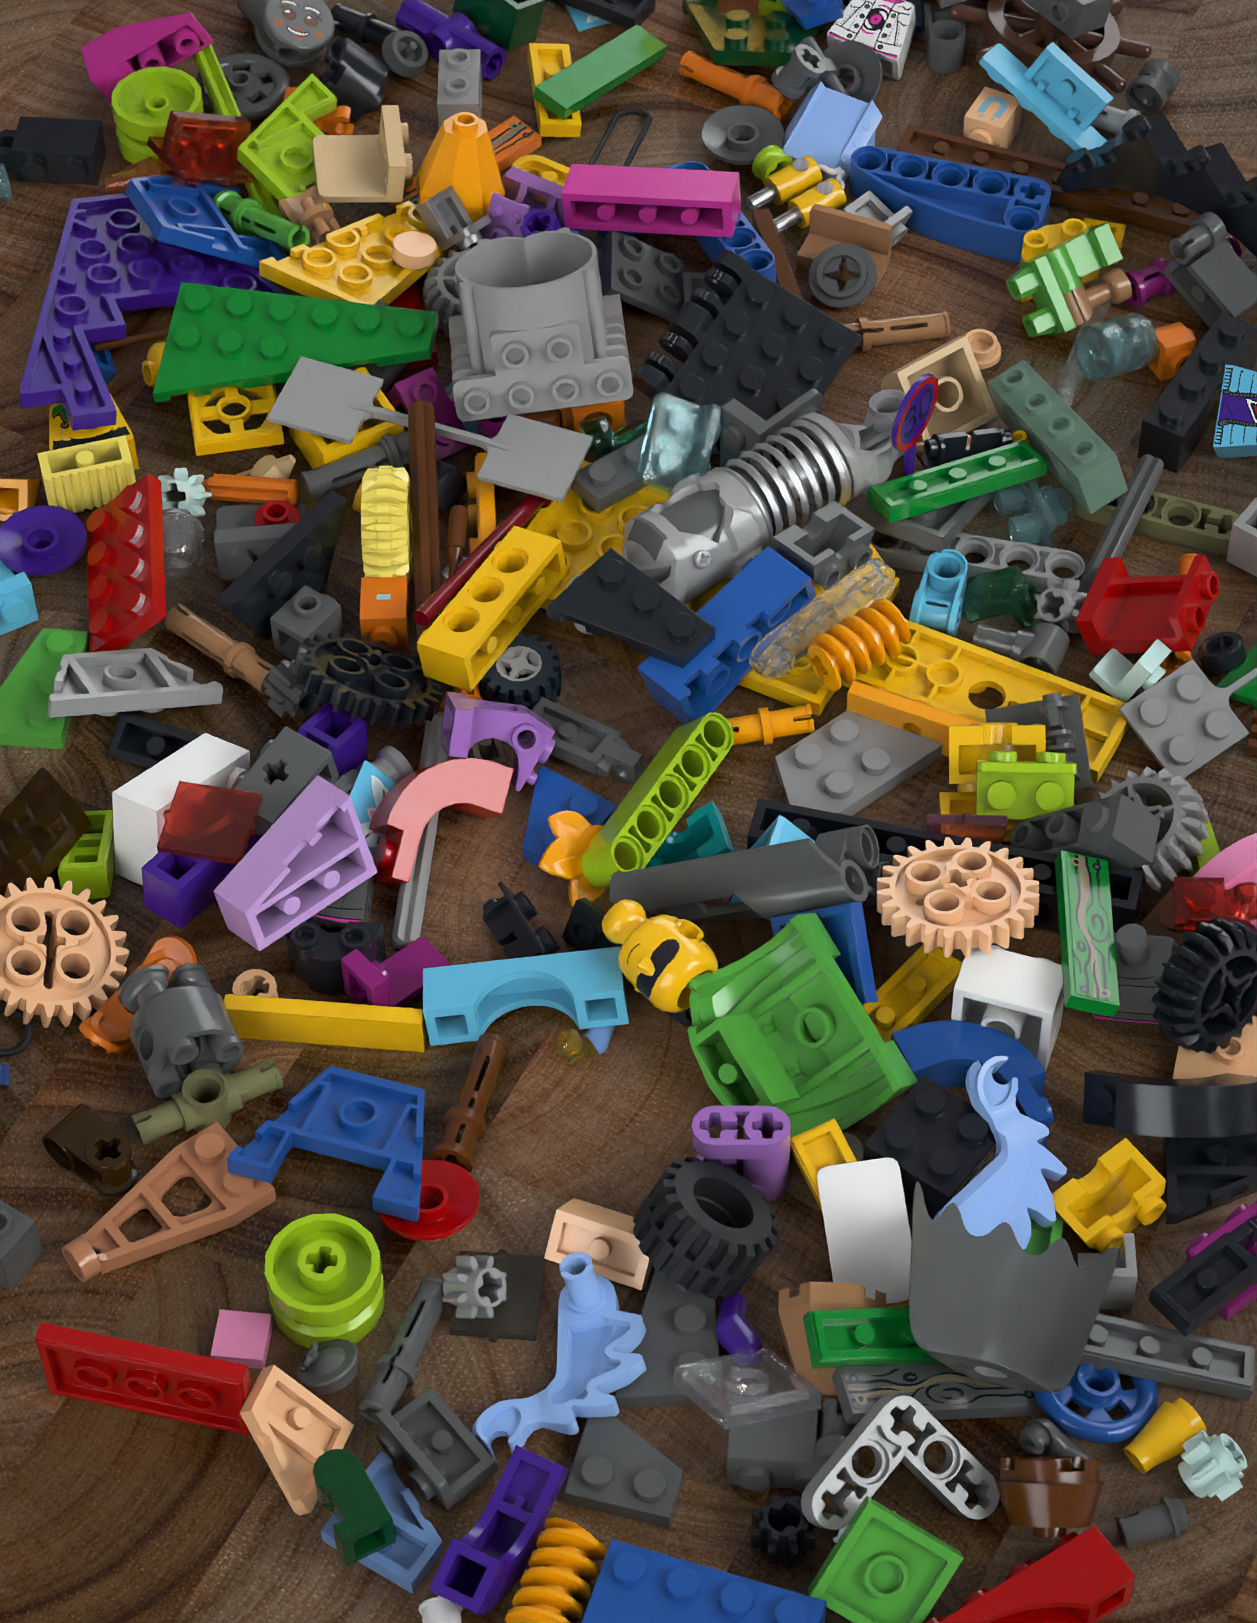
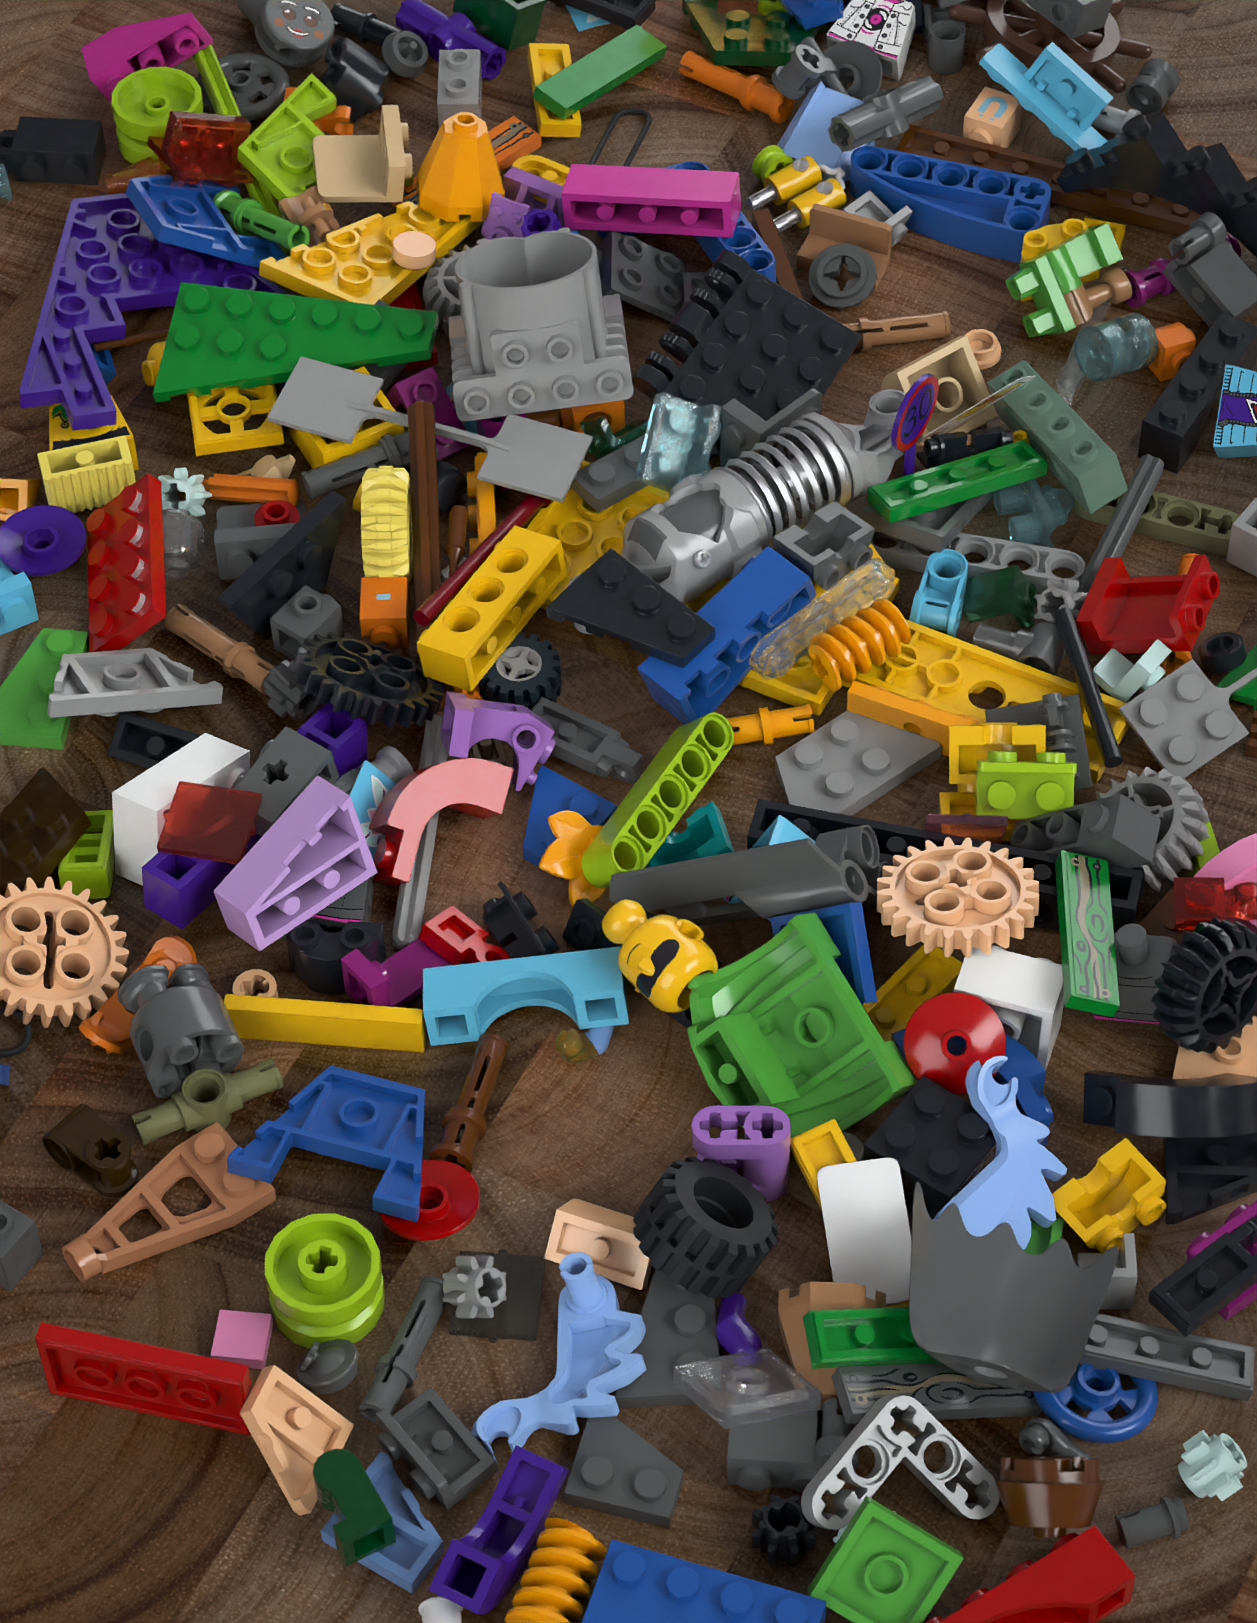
flat silver bracket [416,186,492,252] -> none
dark grey dish [701,105,784,165] -> none
yellow cone [1124,1397,1207,1474] -> none
none -> red plate [418,905,510,965]
none -> dark grey piece [828,76,944,152]
none -> red dish [903,992,1006,1094]
none -> sticker [917,375,1036,443]
none -> black bar [1054,608,1123,768]

